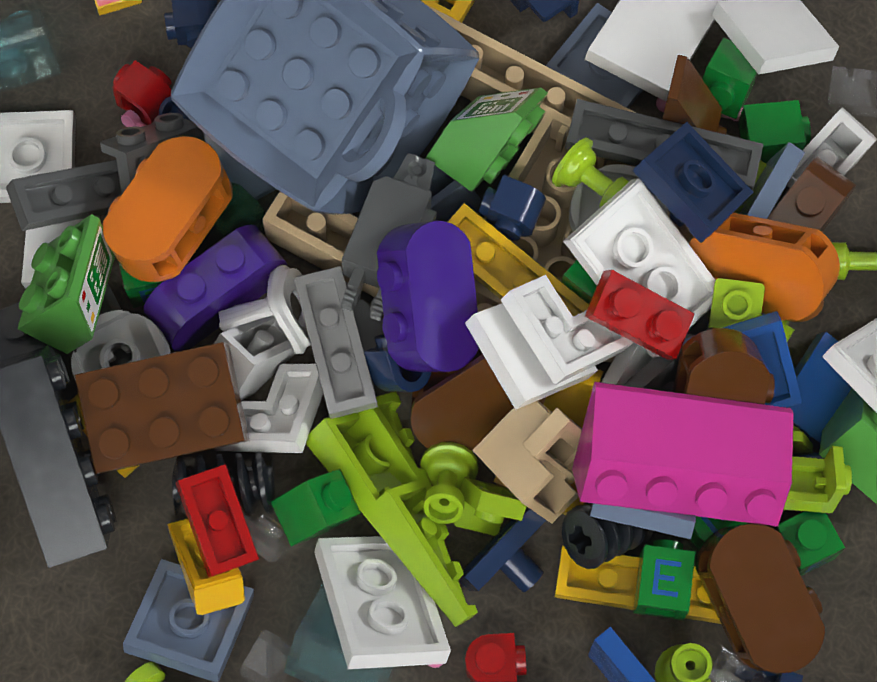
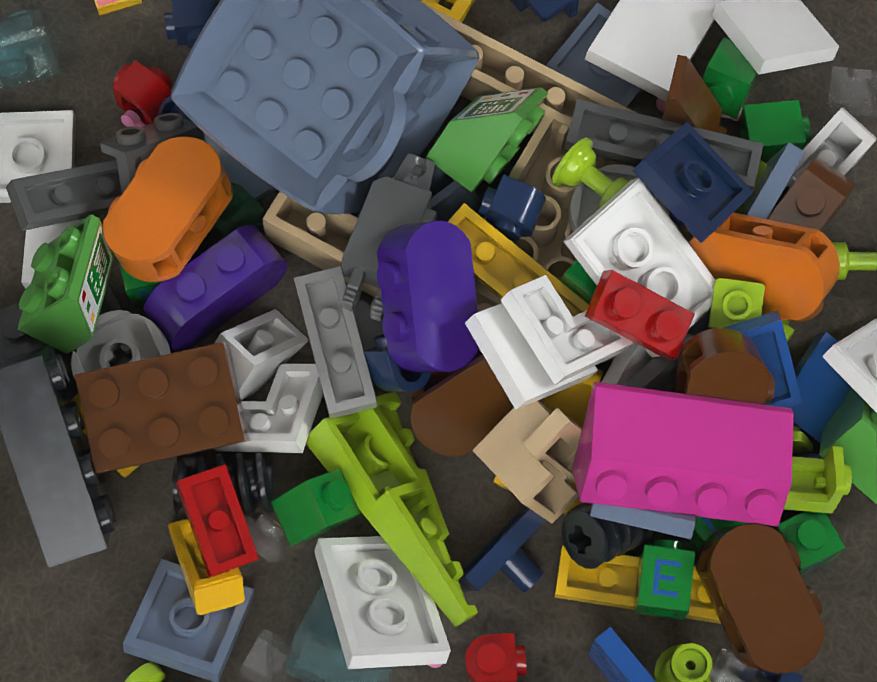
white piece [218,265,311,354] -> none
lime piece [420,442,478,524] -> none
lime bracket [453,477,526,536] -> none

